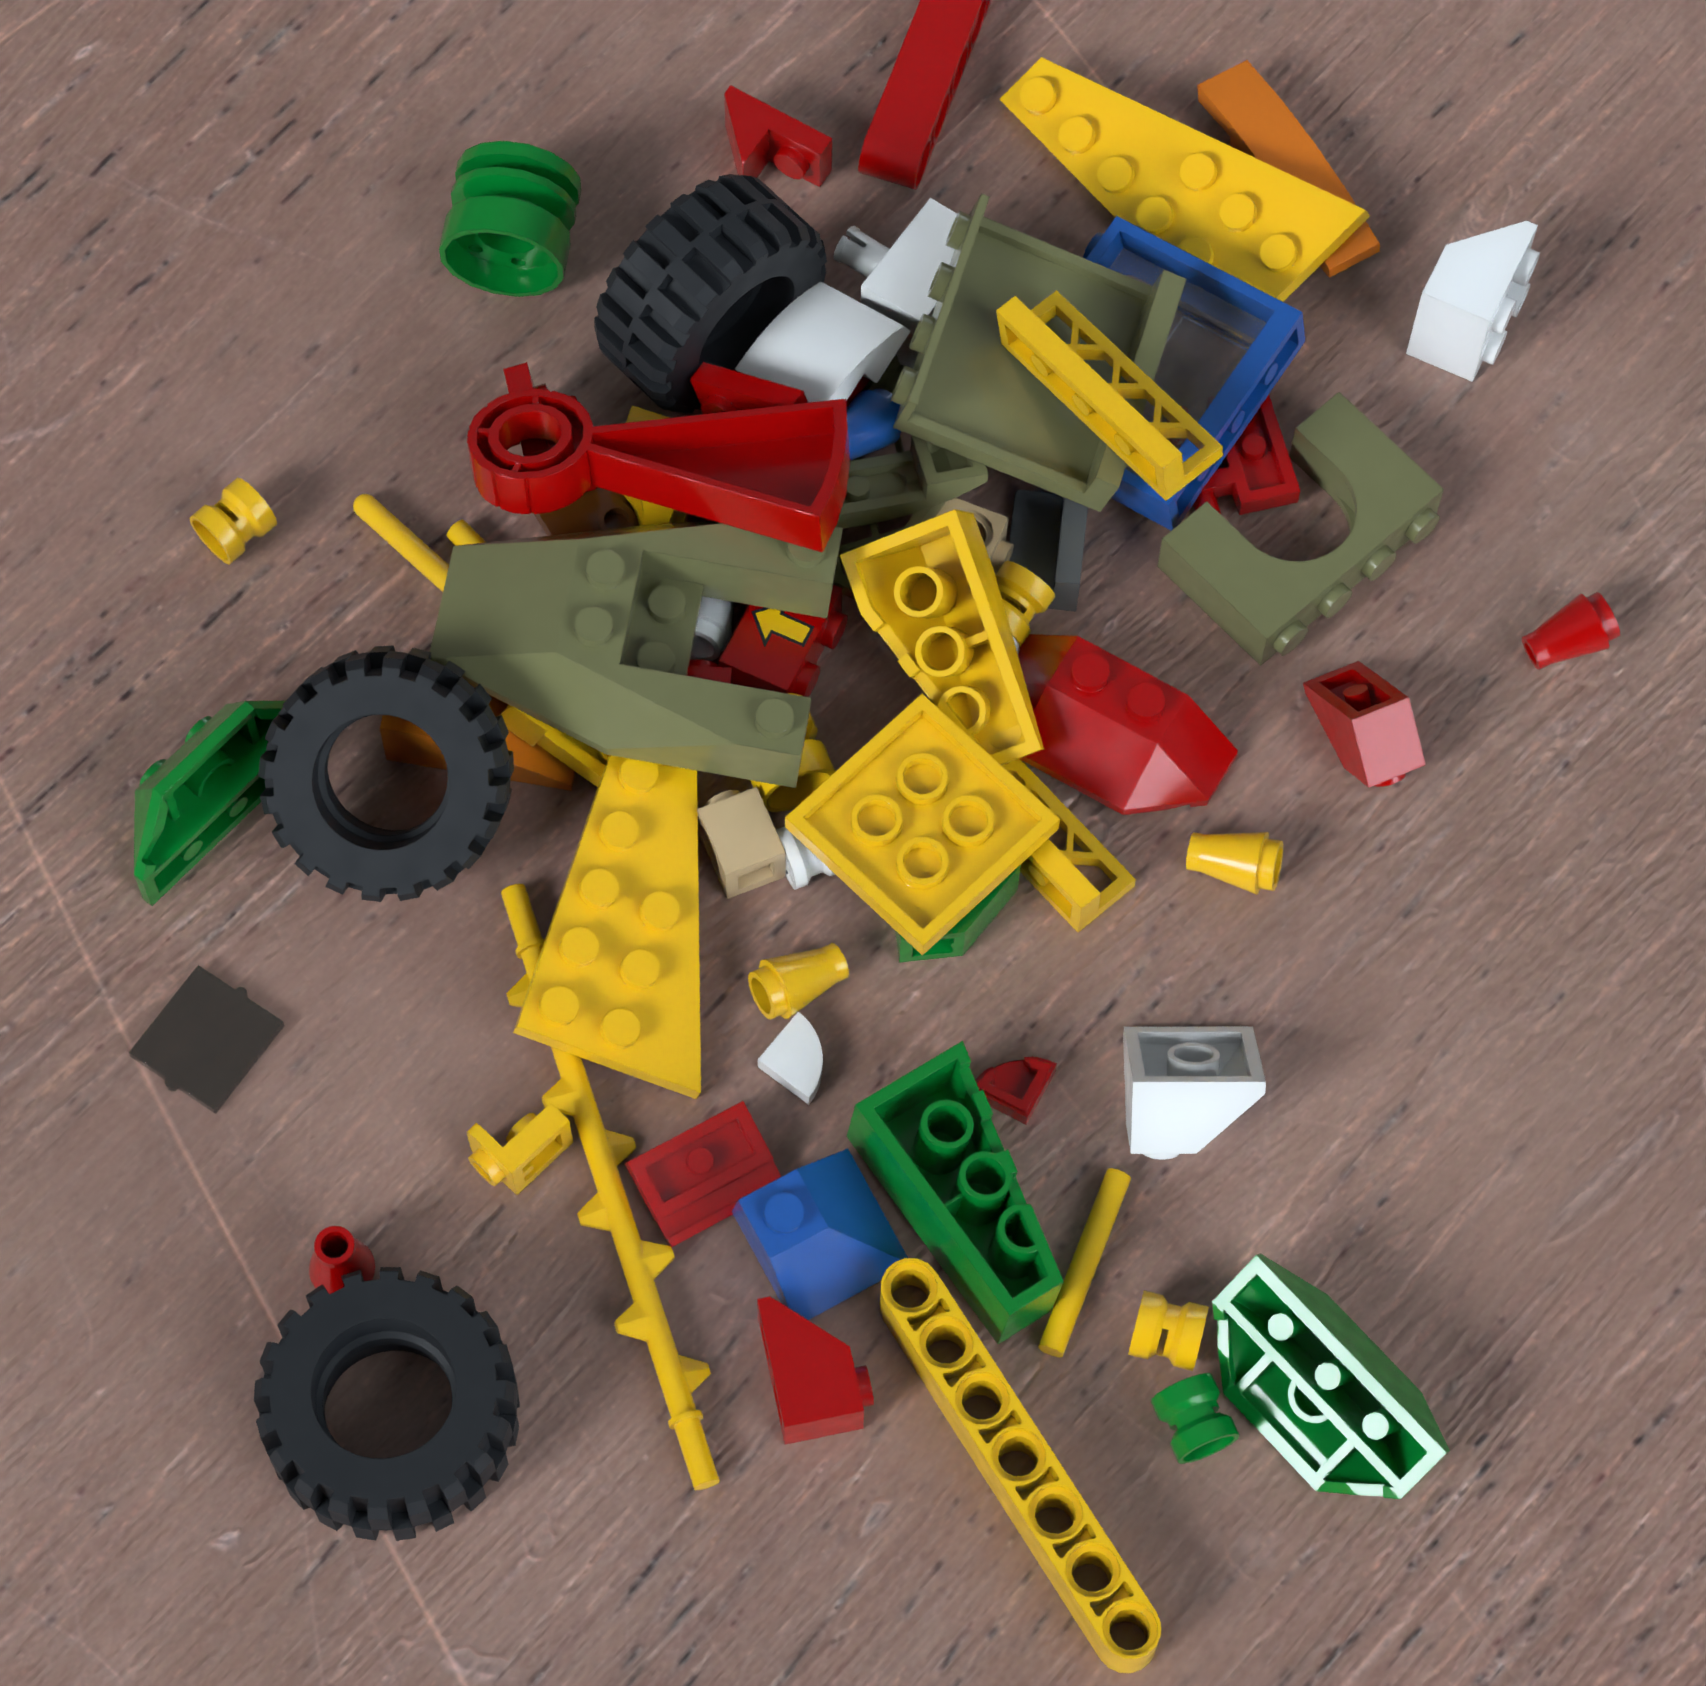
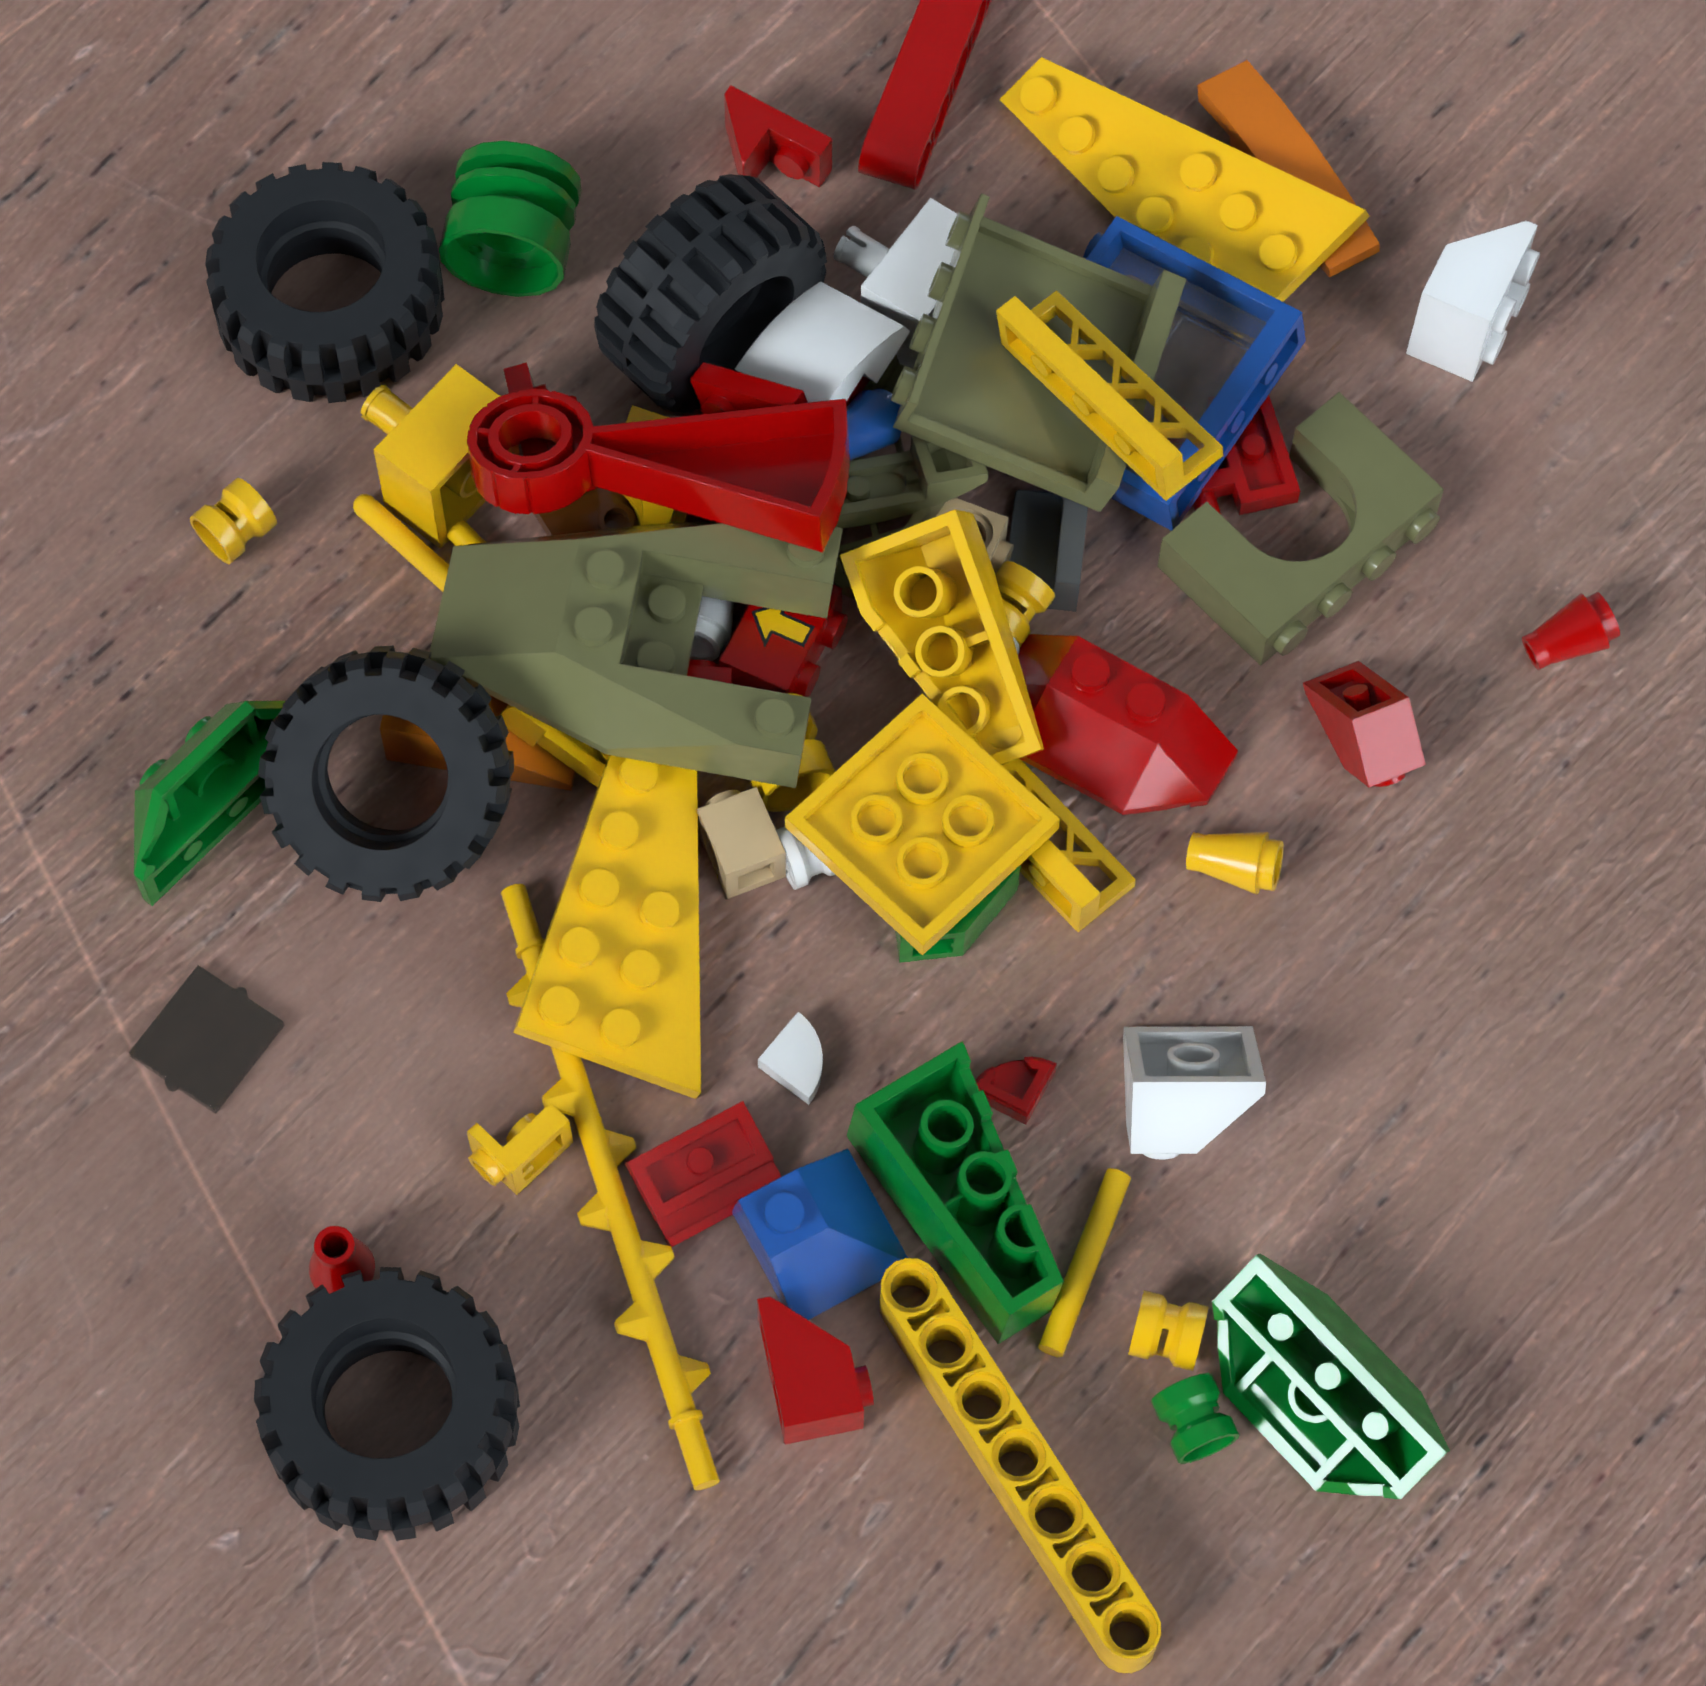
yellow cone [748,943,849,1020] -> none
none -> black tyre [205,162,445,403]
none -> yellow brick [361,364,519,549]

